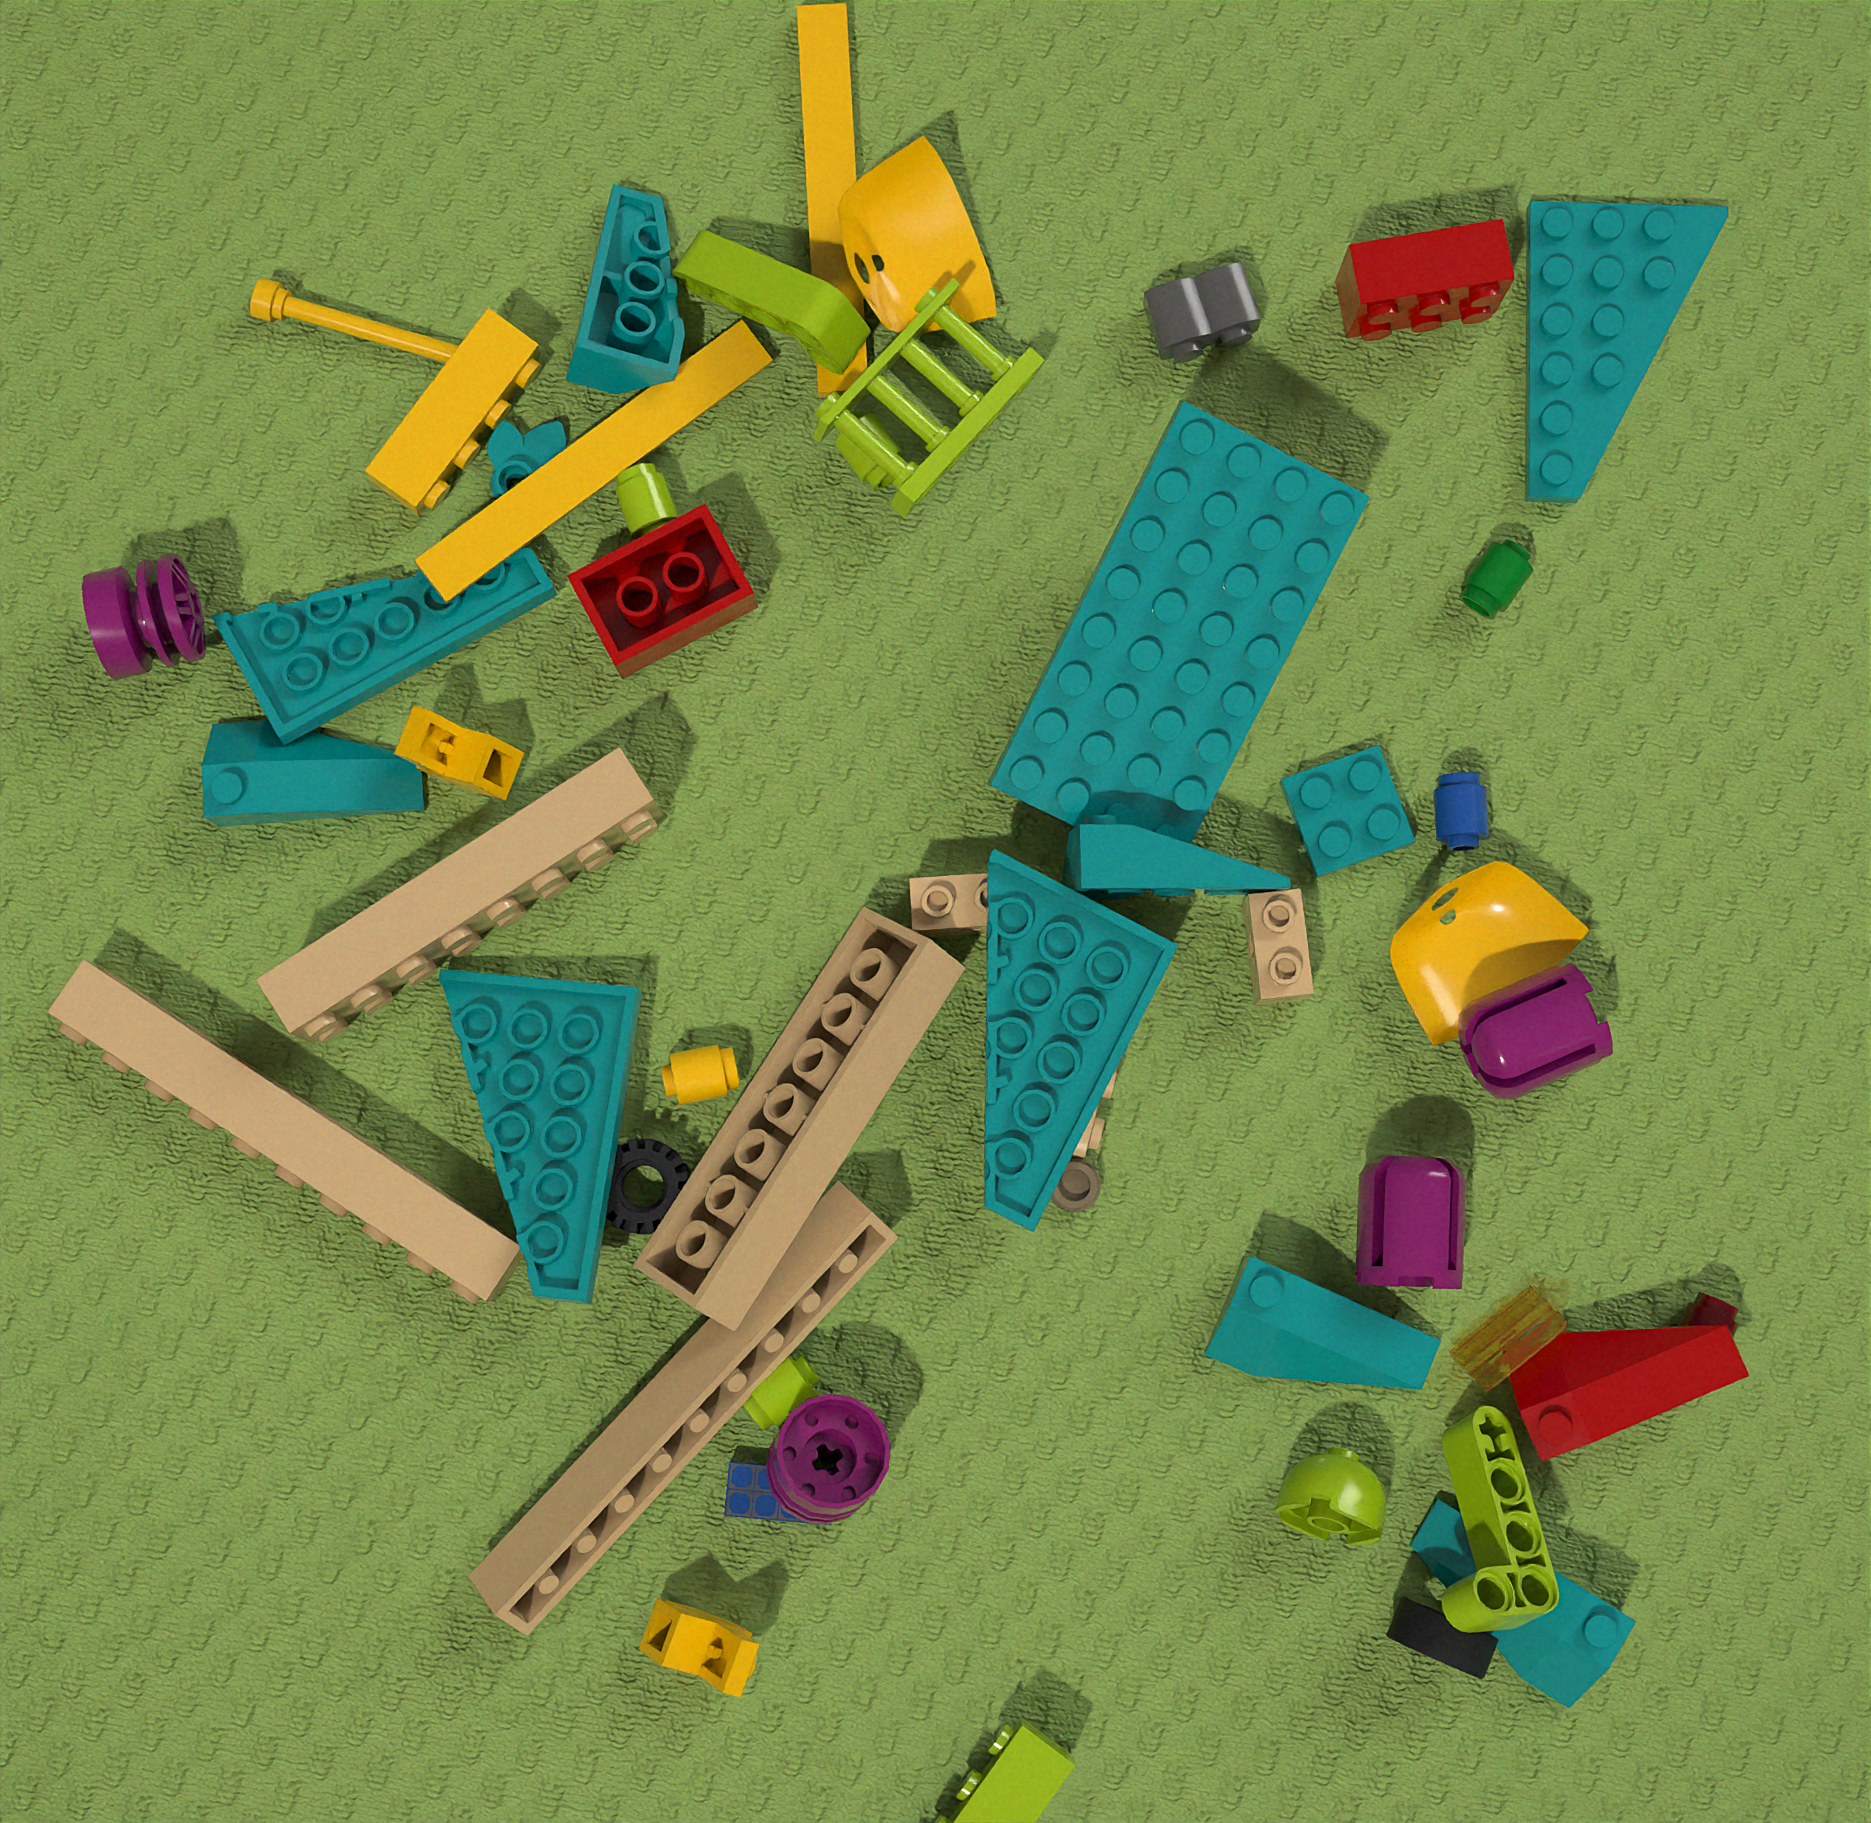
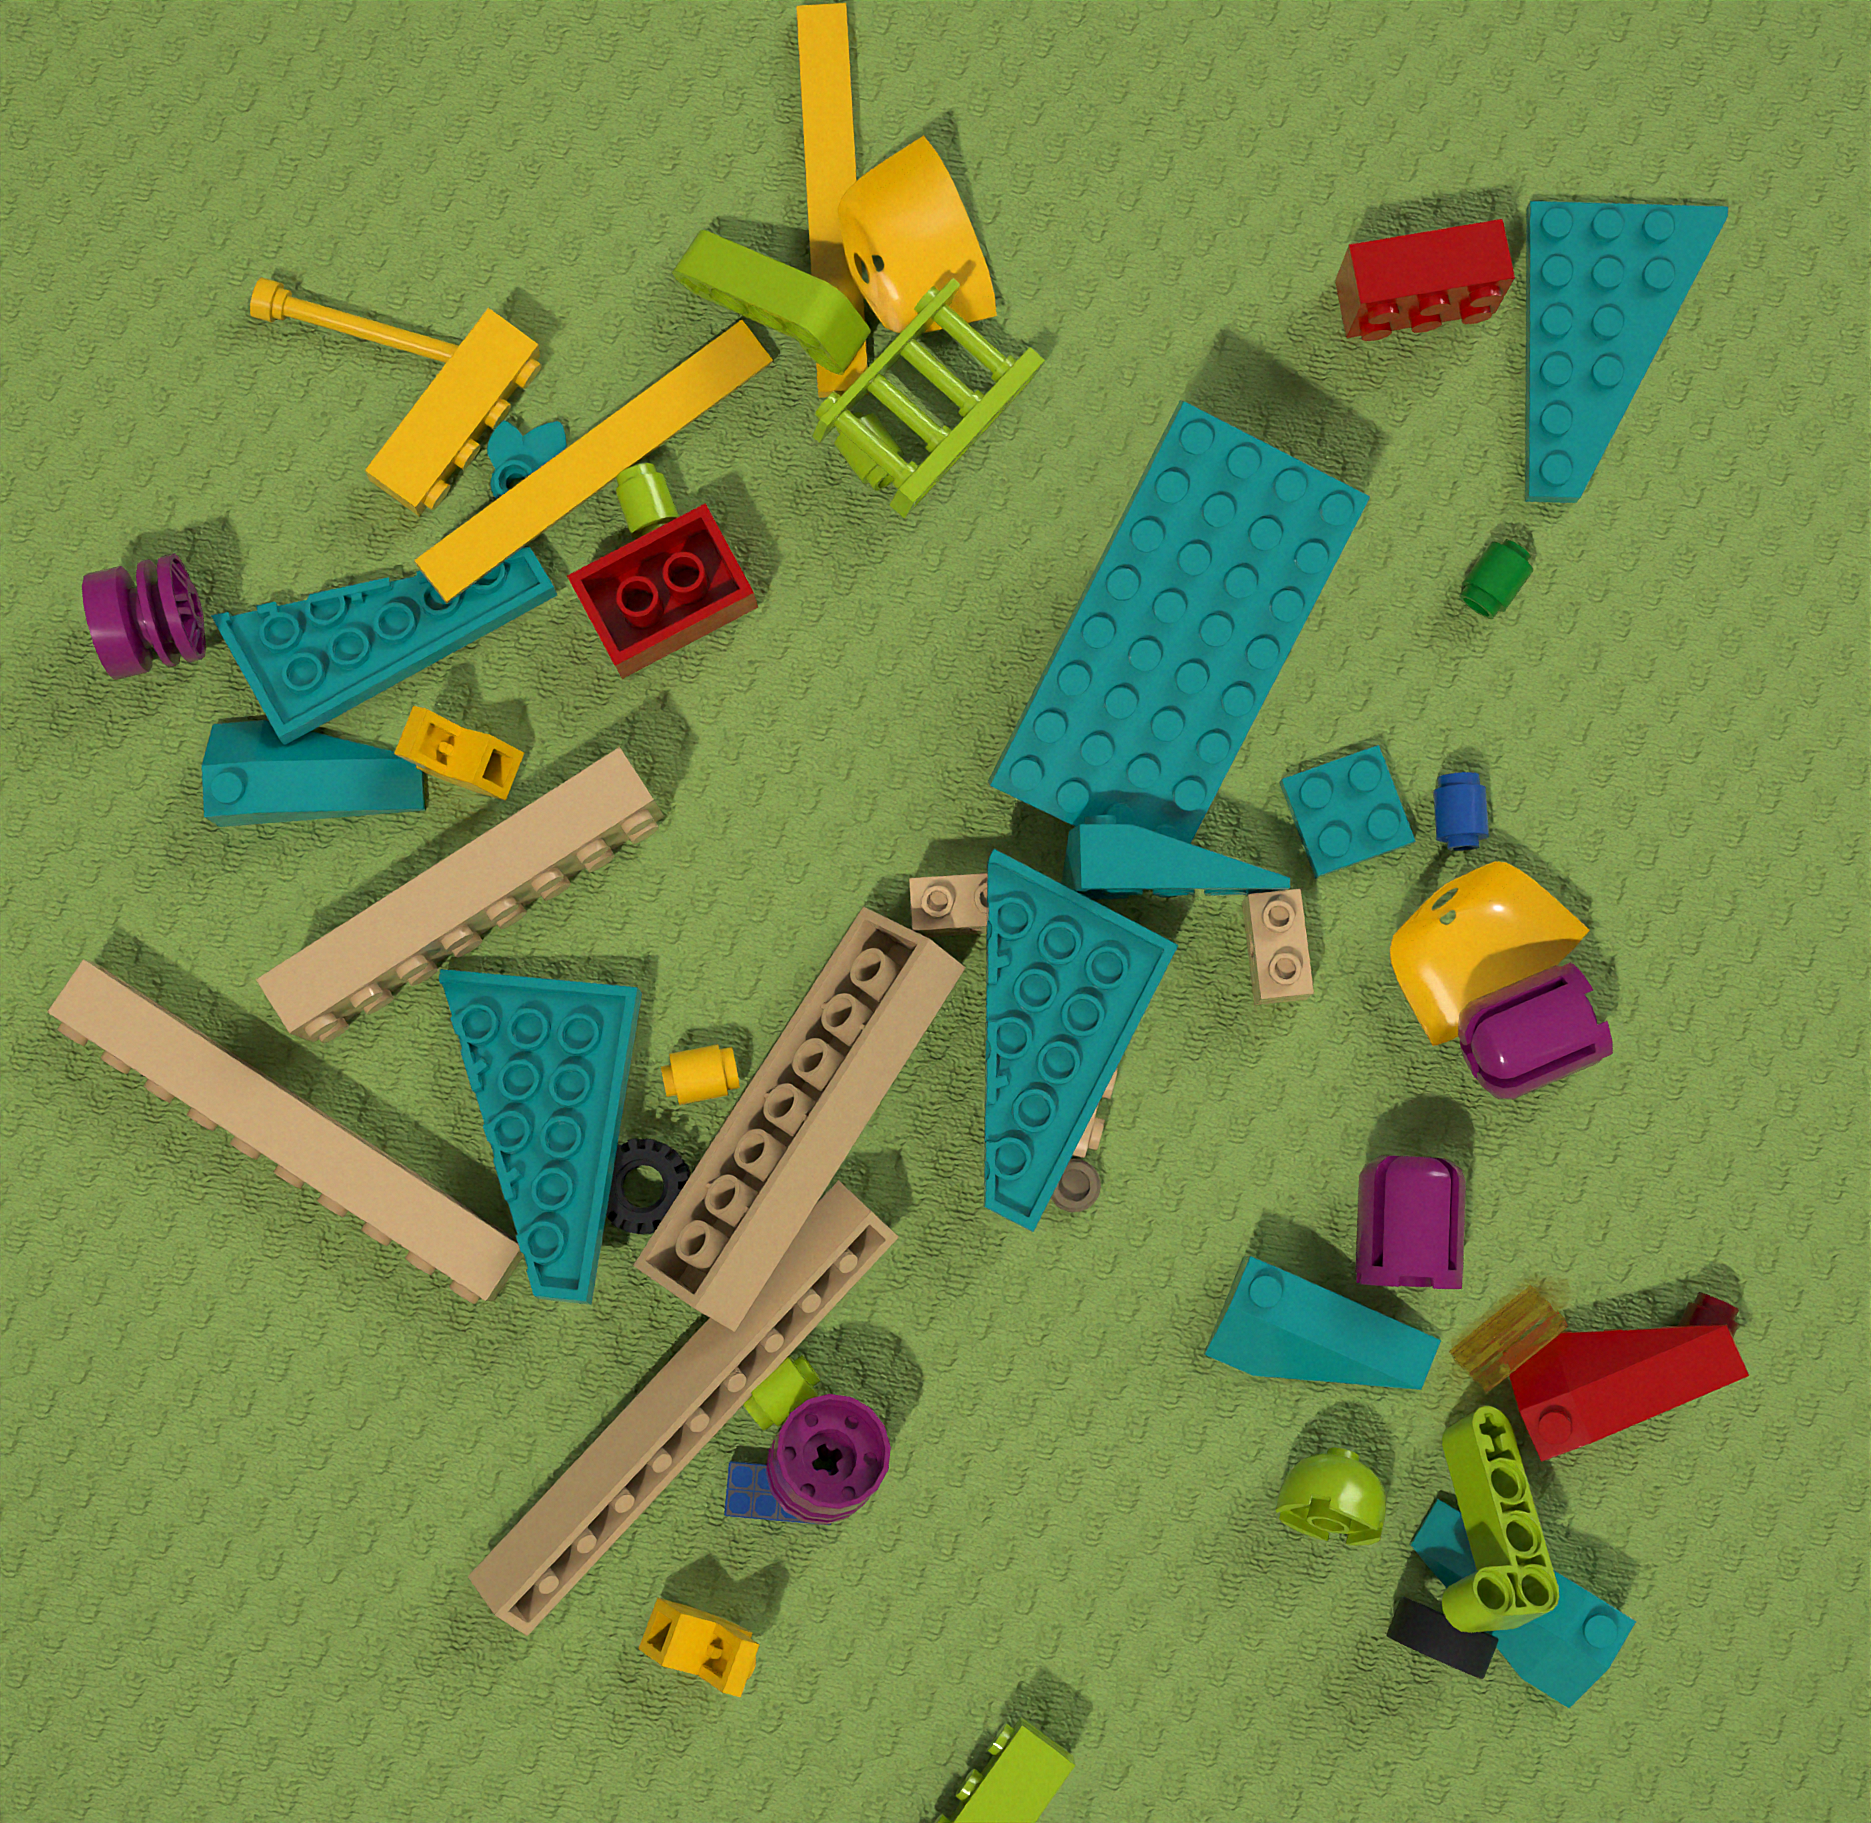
teal wedge [565,184,685,394] -> none
dark grey brick [1143,262,1260,363] -> none

